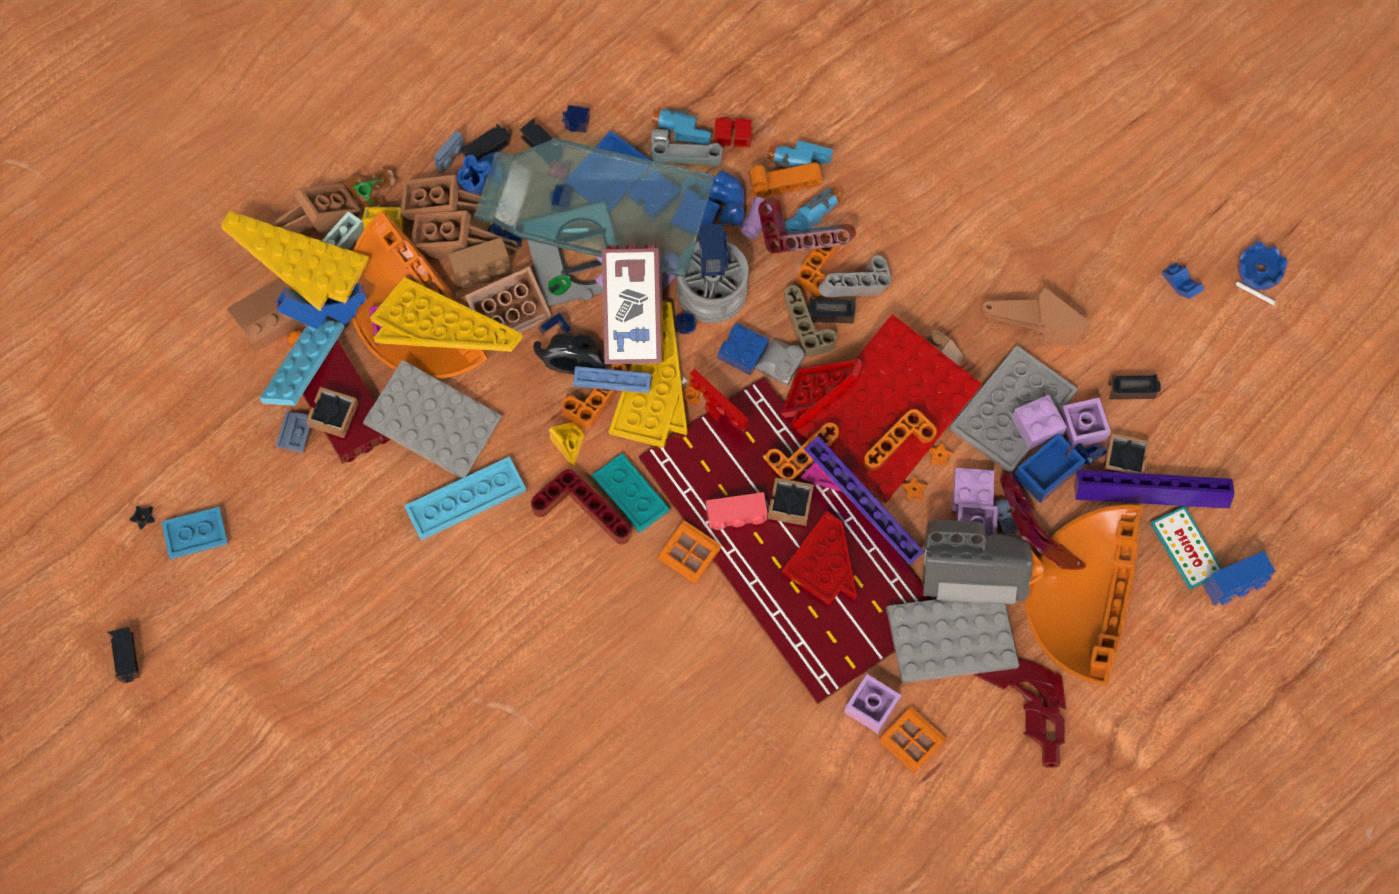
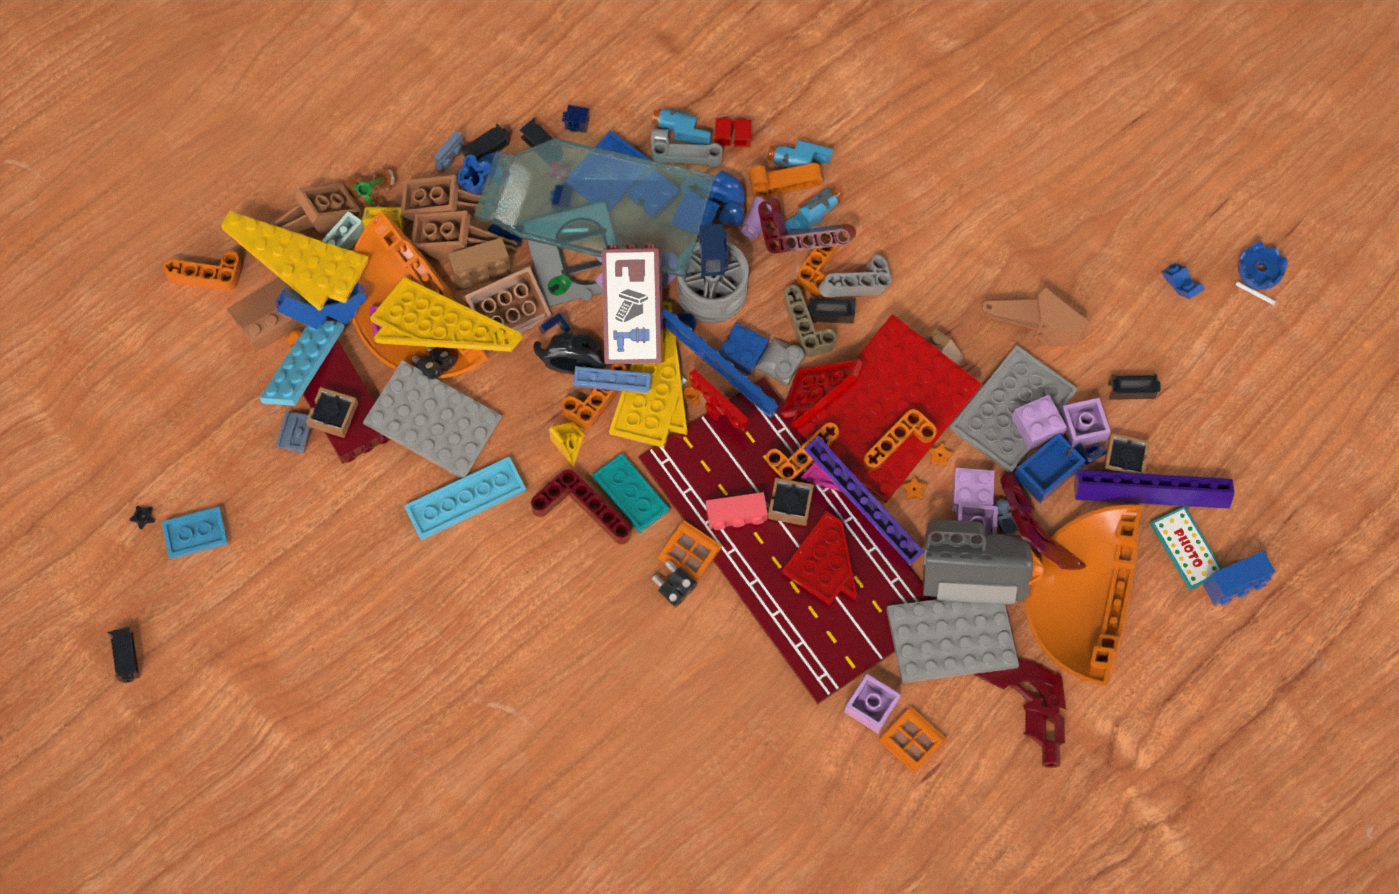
none -> orange beam [163,251,242,291]
none -> black piece [412,347,456,379]
none -> black piece [652,560,698,608]
none -> blue plate [663,309,779,418]

